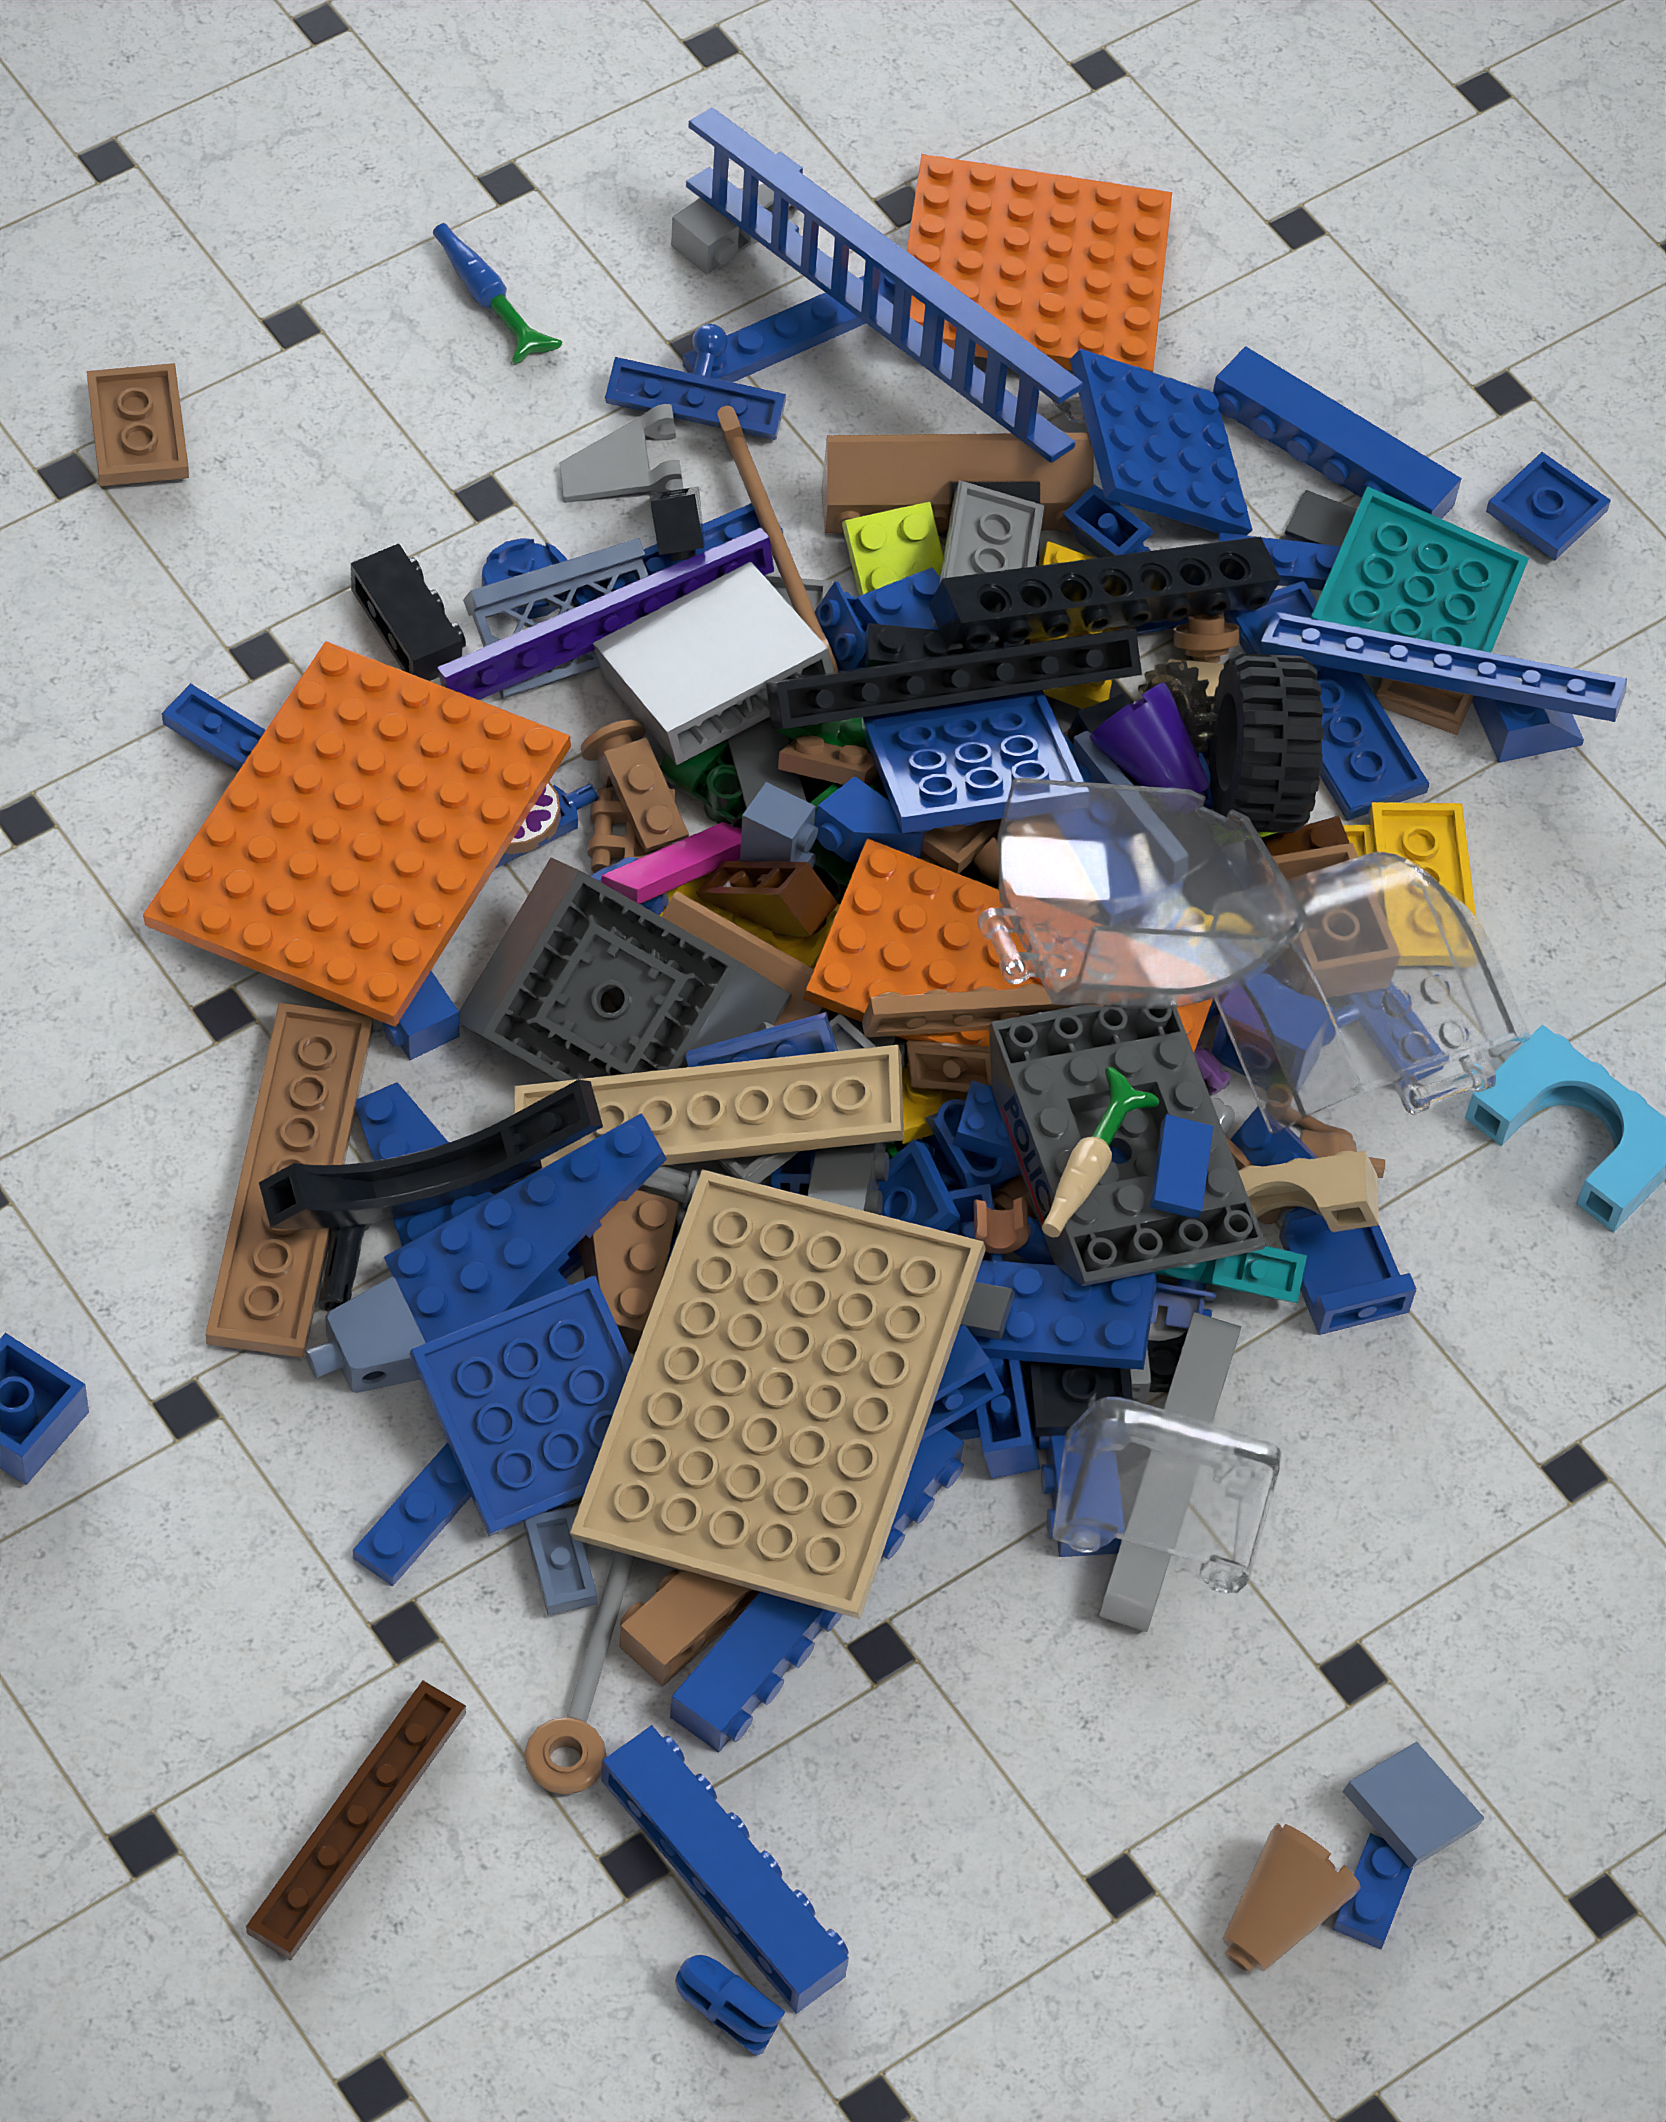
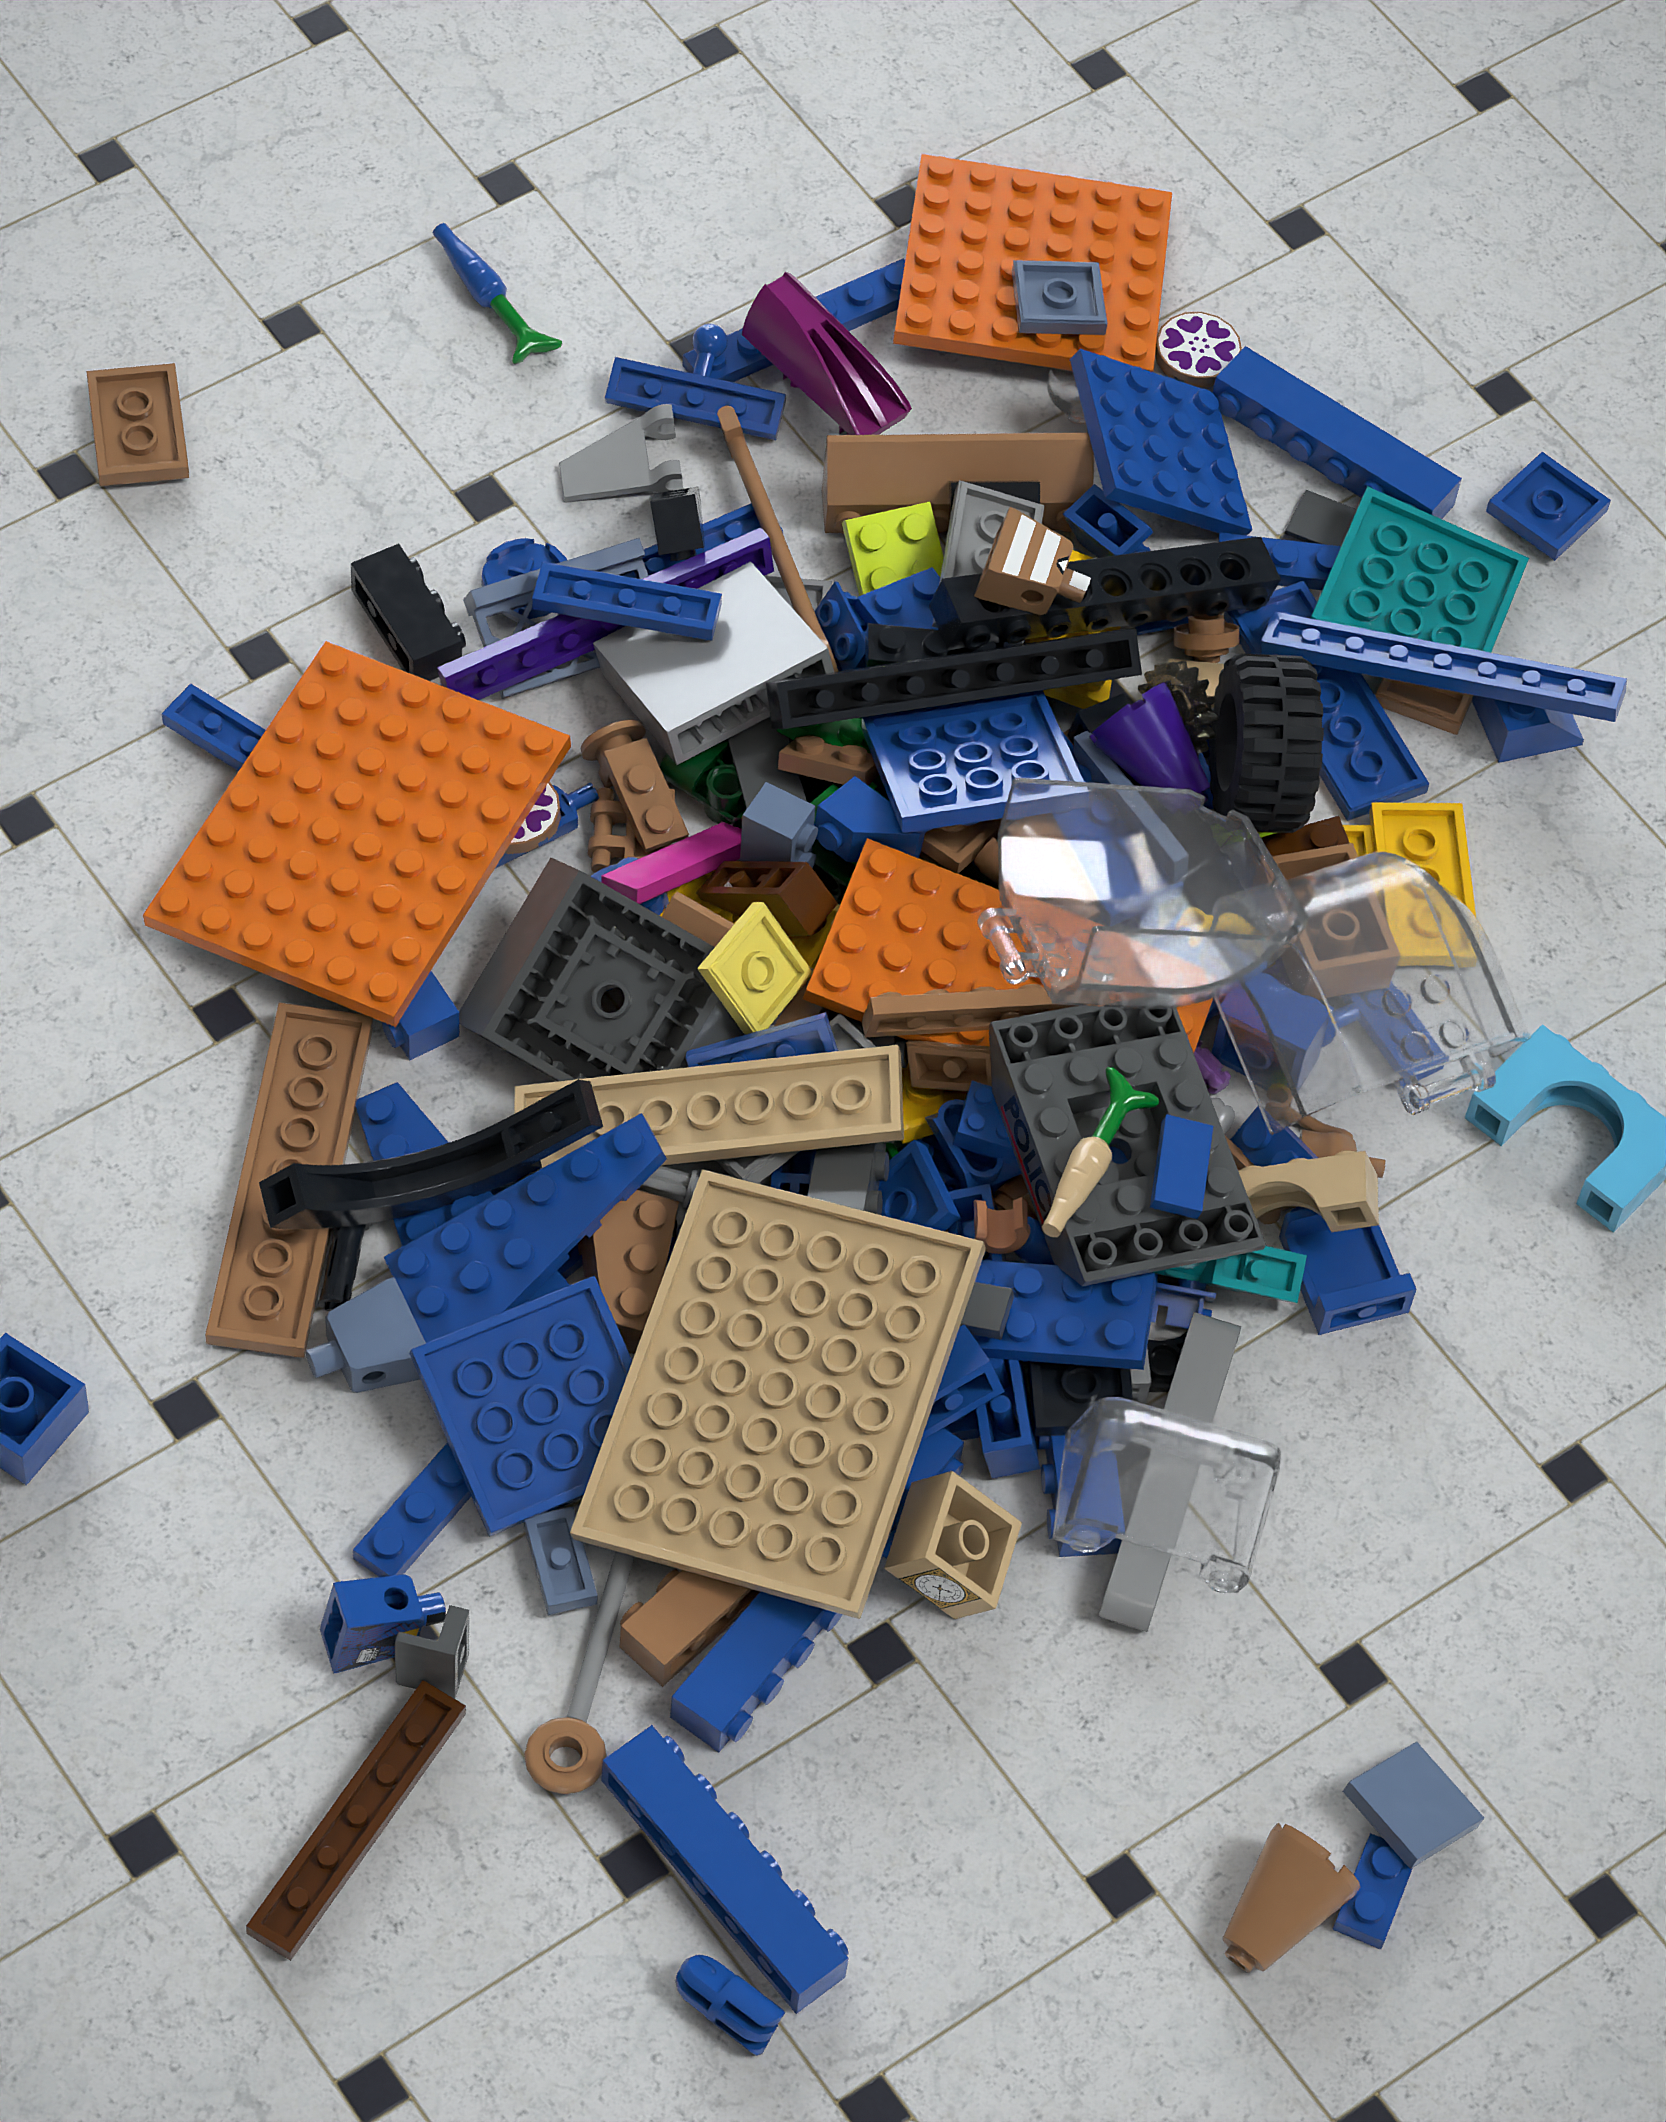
light grey slope [671,184,798,275] -> none
ladder [686,107,1083,463] -> none
none -> blue torso [320,1574,446,1674]
none -> dark grey panel [395,1605,469,1699]
none -> blue plate [532,562,722,641]
none -> light yellow tile [697,902,813,1035]
none -> magenta piece [742,271,912,435]
none -> tan brick [884,1471,1022,1619]
none -> medium nougat torso [974,507,1091,615]
none -> sand blue tile [1012,260,1107,335]
none -> tile [1155,312,1242,387]

